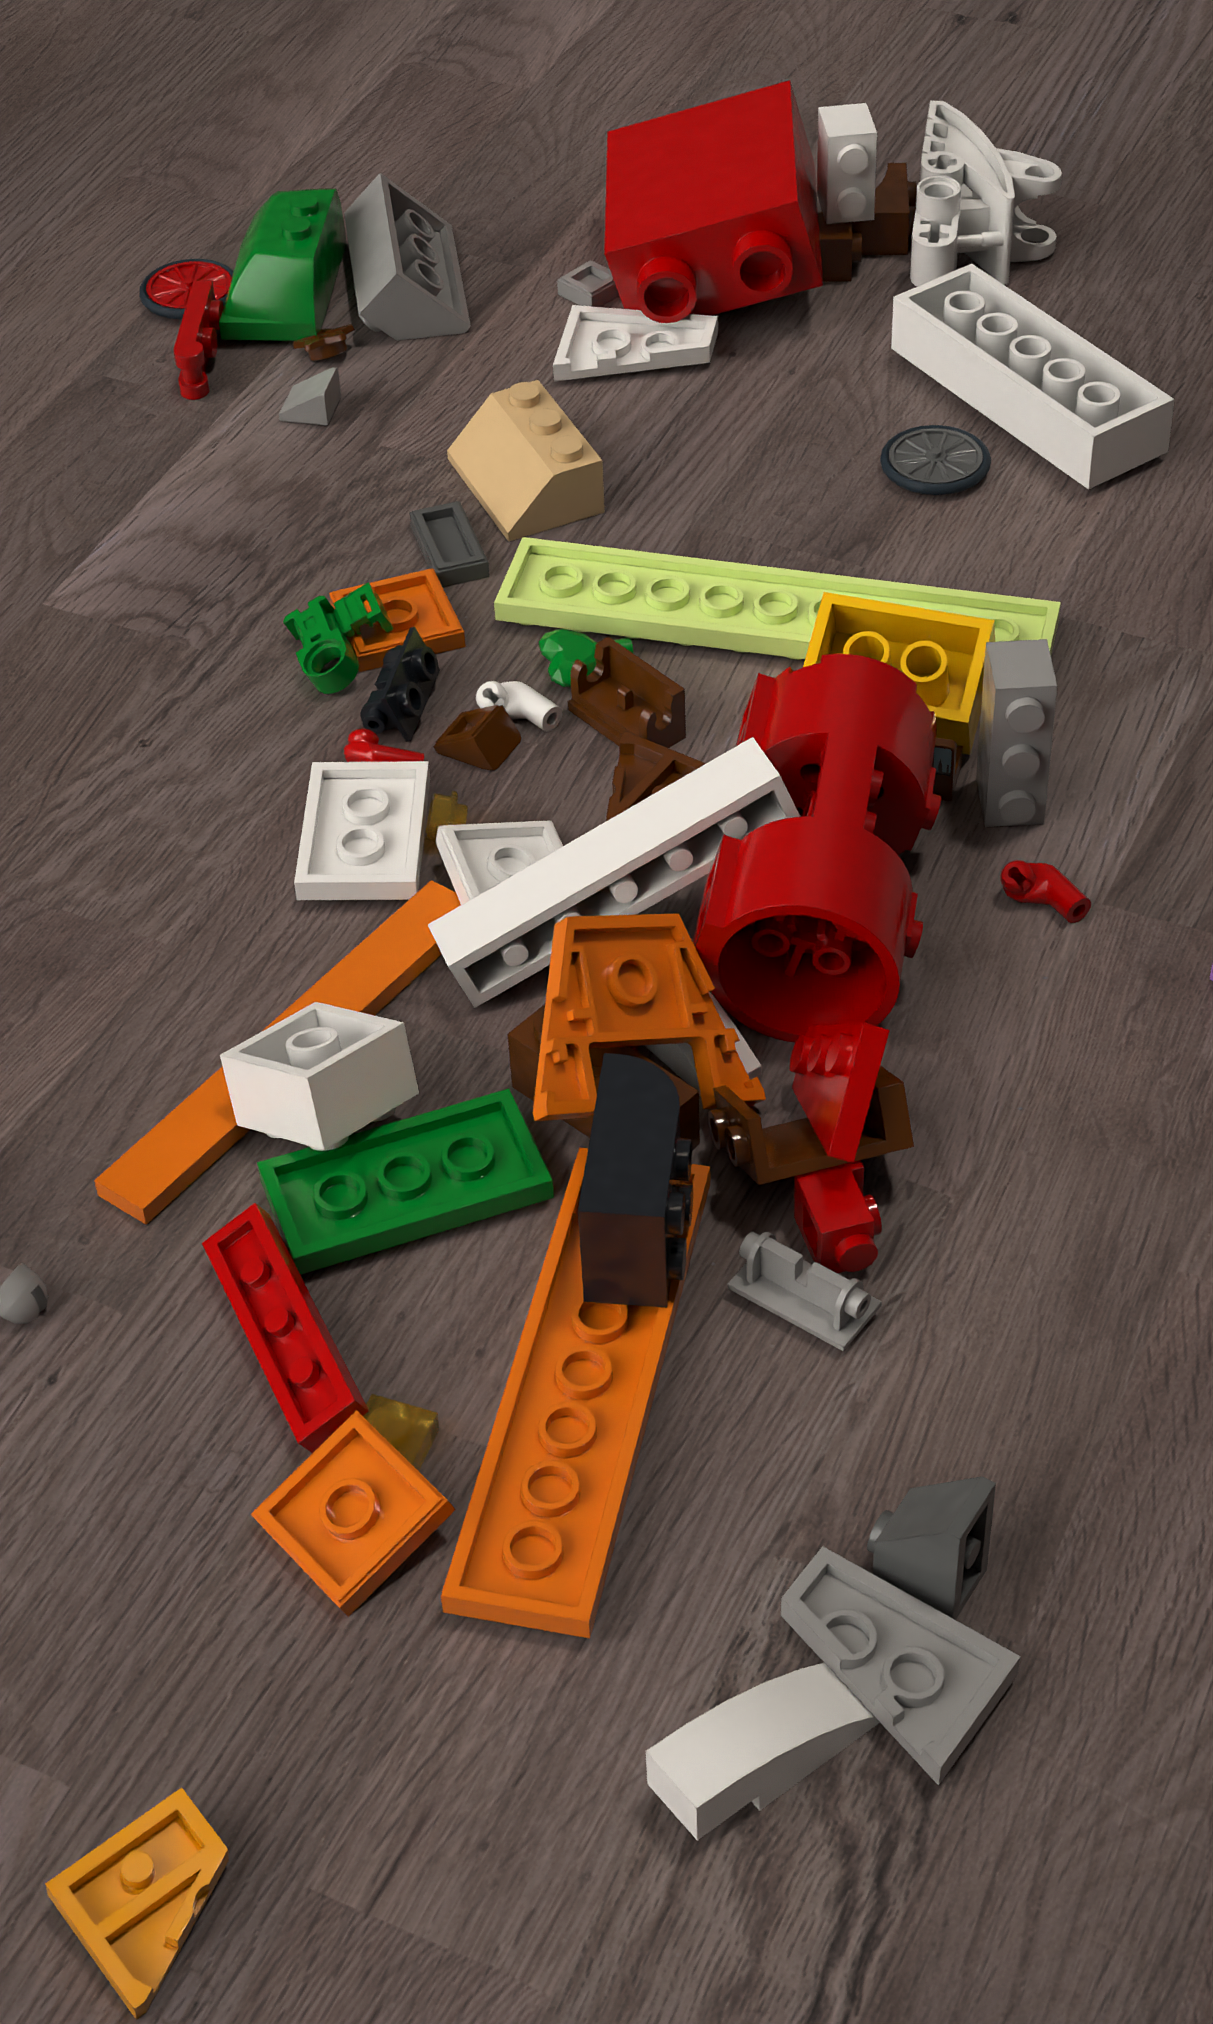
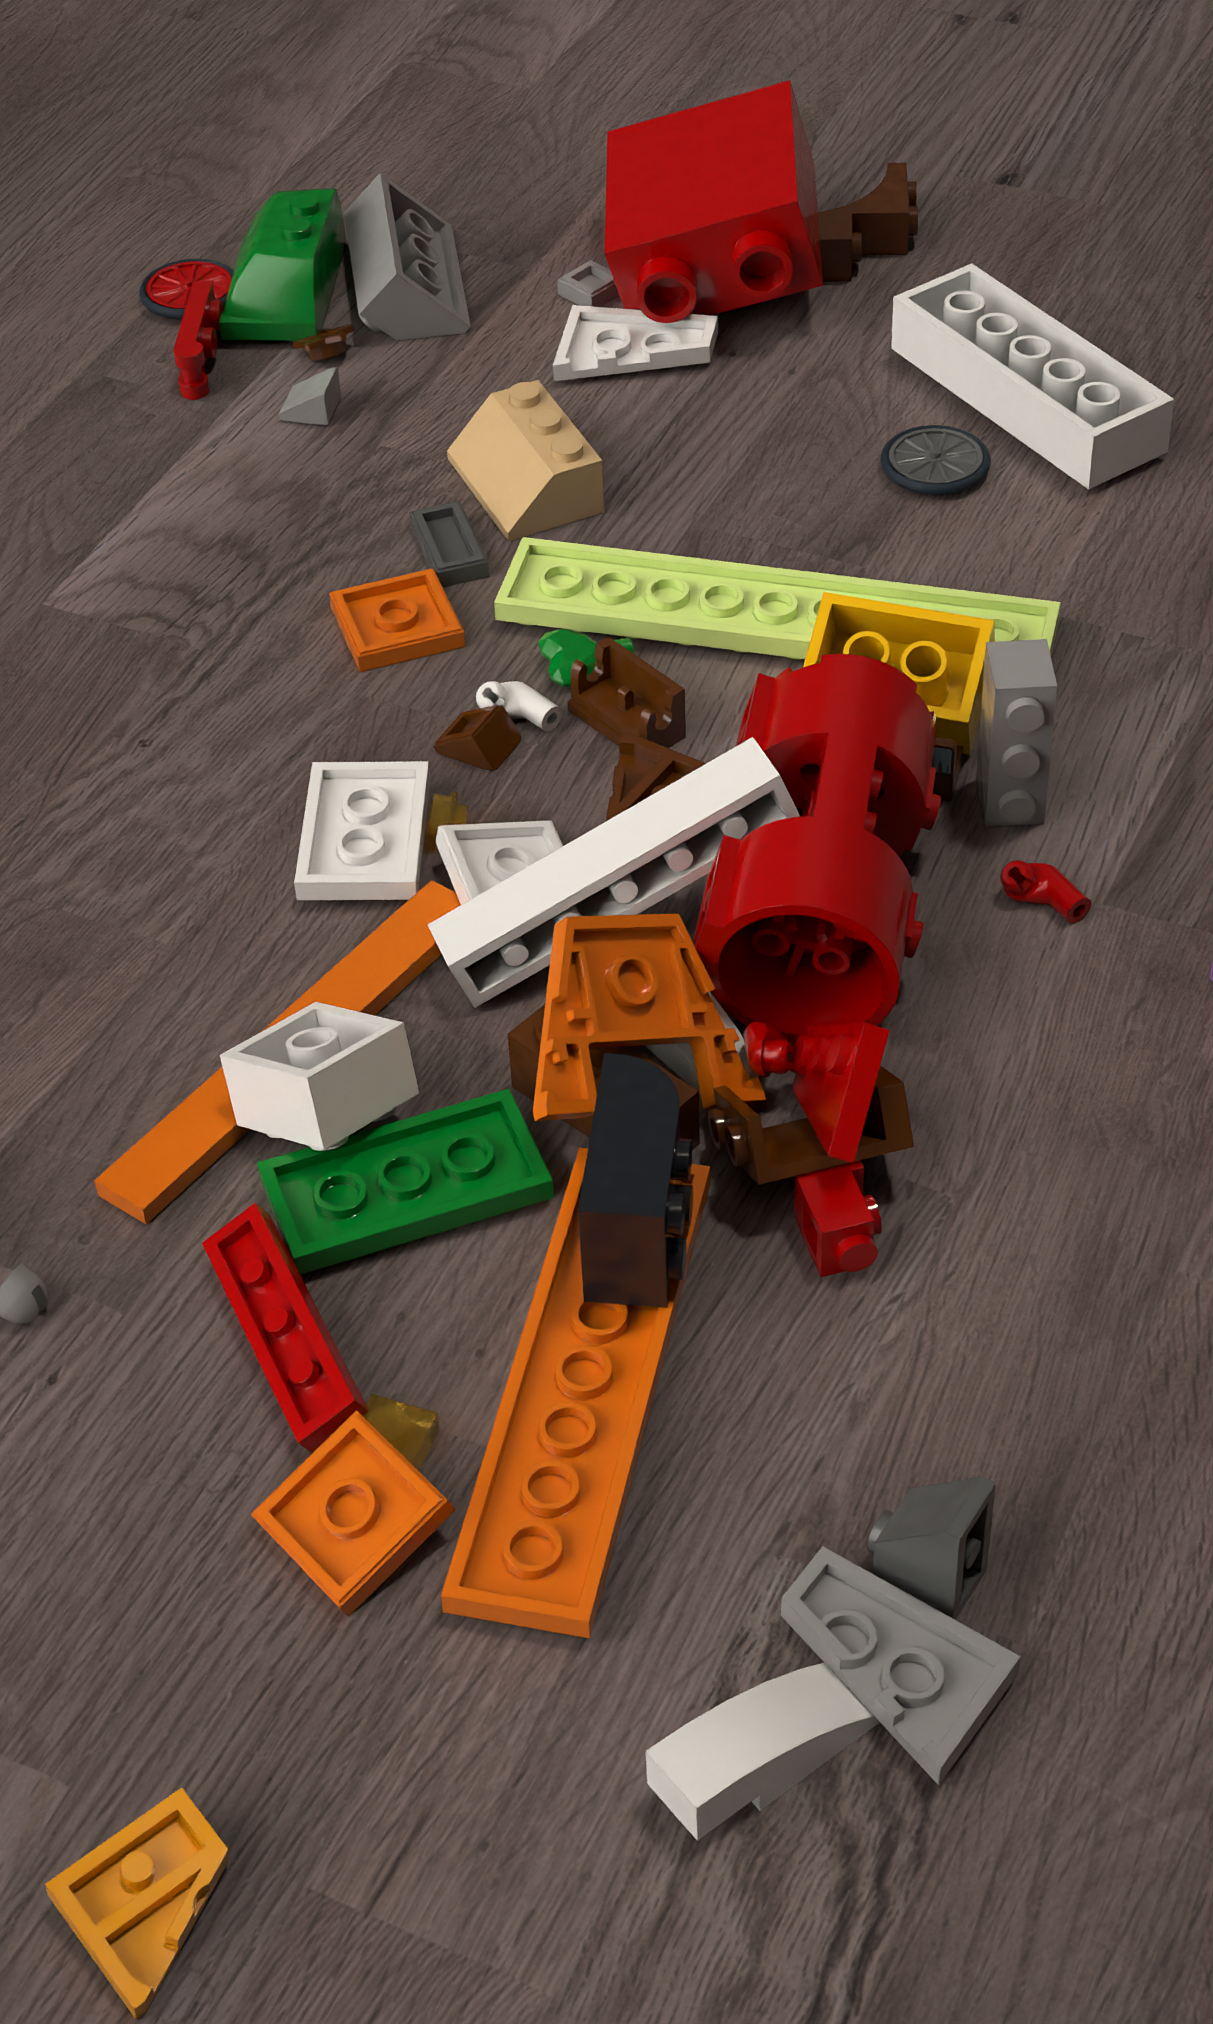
green piece [283,582,394,694] -> none
red arm [344,728,424,762] -> none
black hinge [360,627,440,742] -> none
light grey hinge [727,1232,882,1351] -> none
white brick [817,103,877,224] -> none
white piece [910,101,1062,287] -> none
none -> red arm [743,1021,793,1077]

